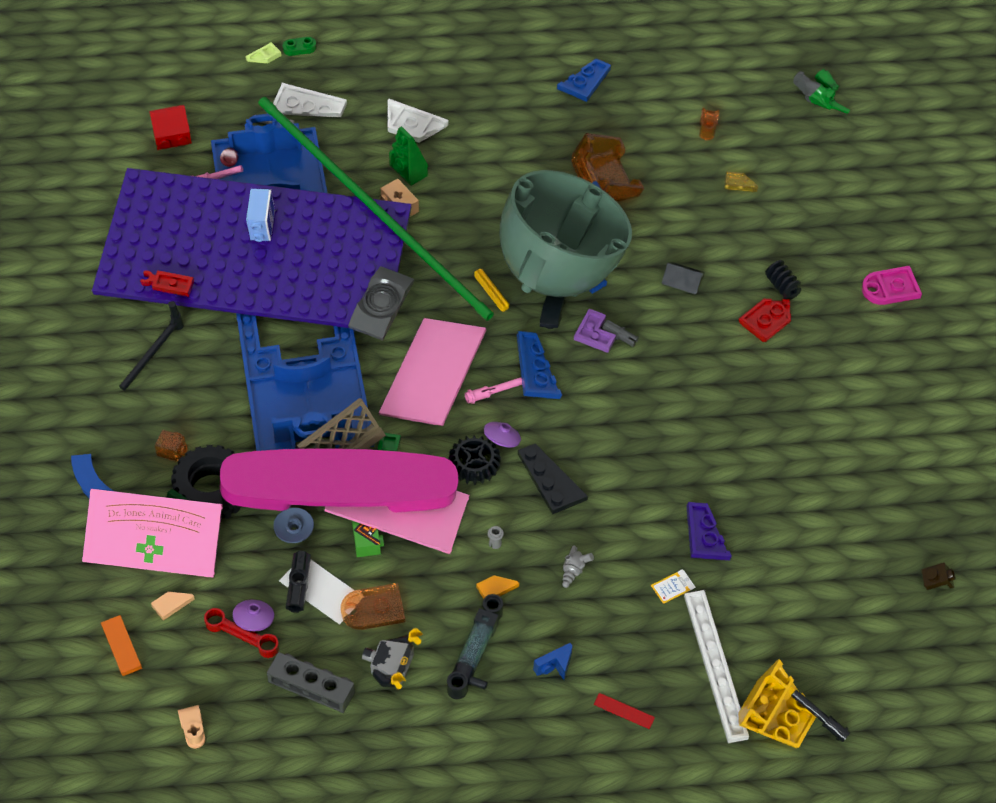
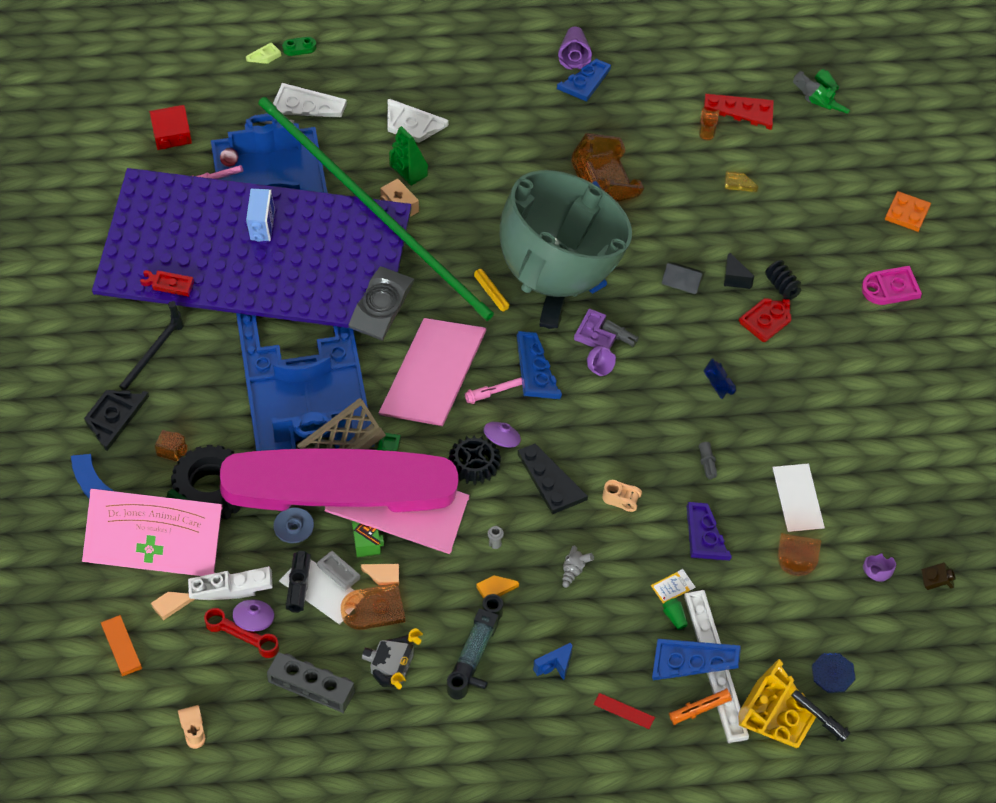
none -> black wing [84,390,149,451]
none -> white slope [188,567,273,600]
none -> light grey plate [317,551,361,591]
none -> light nougat tile [361,564,399,585]
none -> medium lavender cone [558,27,592,70]
none -> medium lavender hair [587,346,616,376]
none -> light nougat piece [602,480,642,512]
none -> blue wing [652,639,741,680]
none -> green cone [662,598,688,630]
none -> orange pin [669,688,732,725]
none -> dark grey axle [698,442,717,479]
none -> red wing [704,94,774,130]
none -> clear blue hinge [704,358,736,399]
none -> black slope [724,253,754,289]
none -> white sticker [772,463,825,532]
none -> clear orange slope [777,533,821,576]
none -> clear blue piece [811,653,856,693]
none -> medium lavender hair [863,553,897,582]
none -> orange plate [885,191,931,232]

